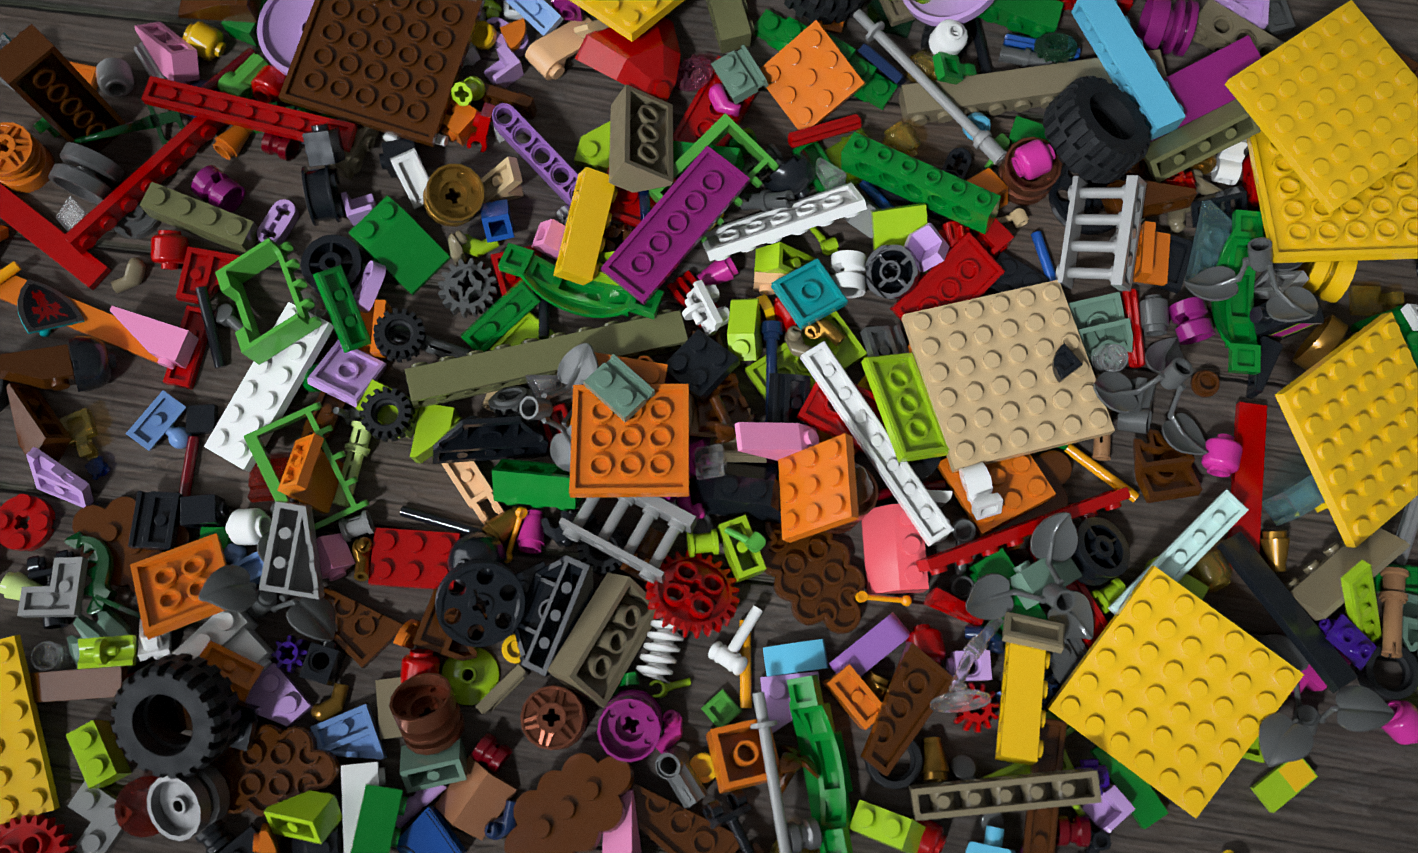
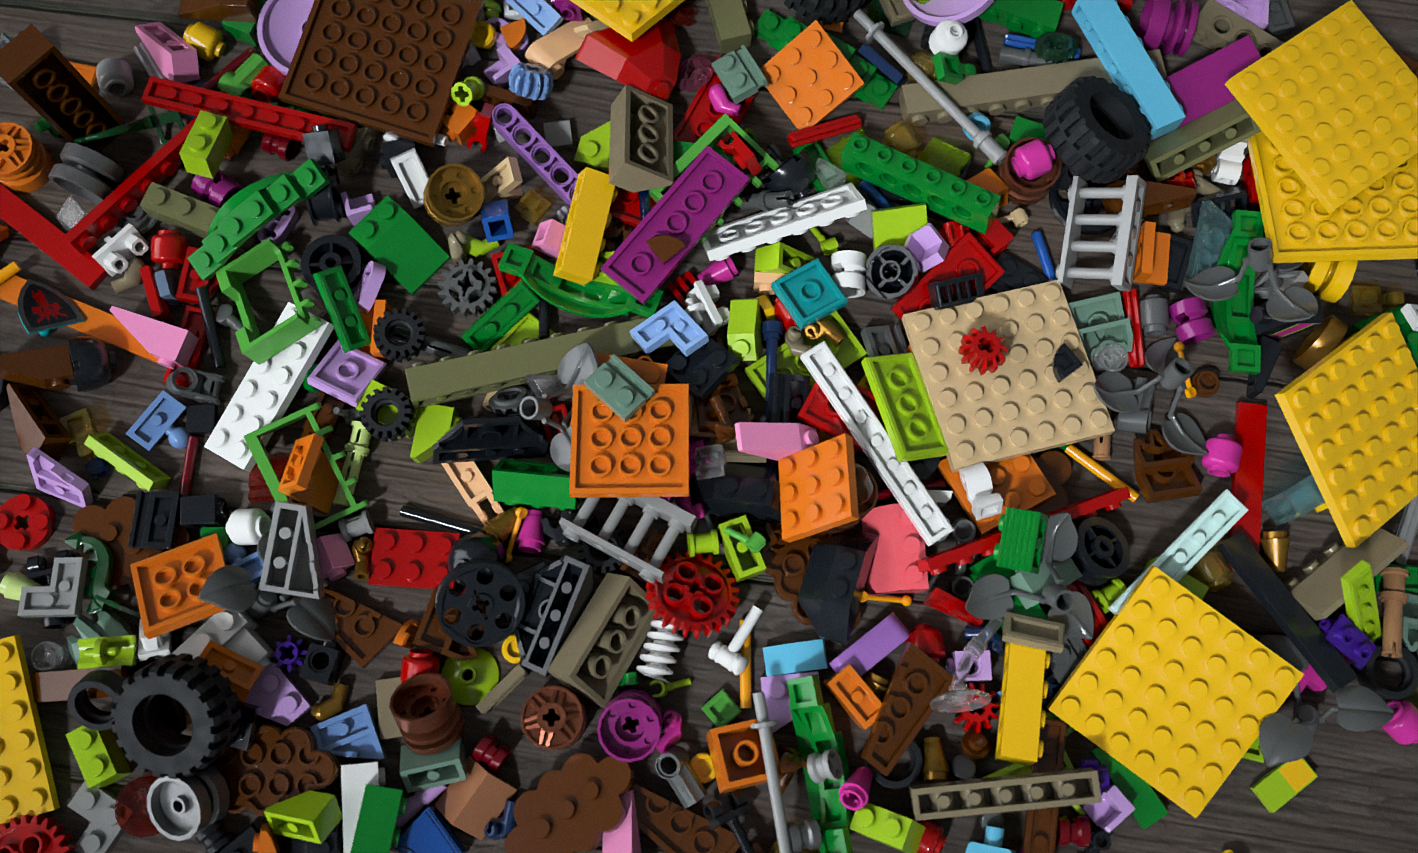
none -> black tyre [68,669,125,731]
none -> lime plate [84,432,171,491]
none -> white hips [92,223,149,277]
none -> red tile [139,265,173,324]
none -> sand blue tile [154,270,181,306]
none -> dark grey piece [166,367,226,406]
none -> lime brick [179,110,234,179]
none -> green piece [187,159,330,281]
none -> medium blue gear [508,62,554,100]
none -> clear yellow tile [514,189,553,227]
none -> light grey tile [543,120,573,150]
none -> light blue plate [630,300,709,357]
none -> reddish brown tile [646,235,686,265]
none -> clear red plate [669,2,693,27]
none -> red plate [719,132,762,177]
none -> black wedge [797,529,879,645]
none -> light grey wheel [807,749,843,783]
none -> dark pink cone [839,766,873,810]
none -> clear neon green piece [916,137,971,176]
none -> black slope [927,272,985,310]
none -> red gear [958,326,1008,375]
none -> reddish brown plate [961,732,991,761]
none -> green brick [993,507,1048,574]
none -> light orange hinge [1174,342,1197,398]

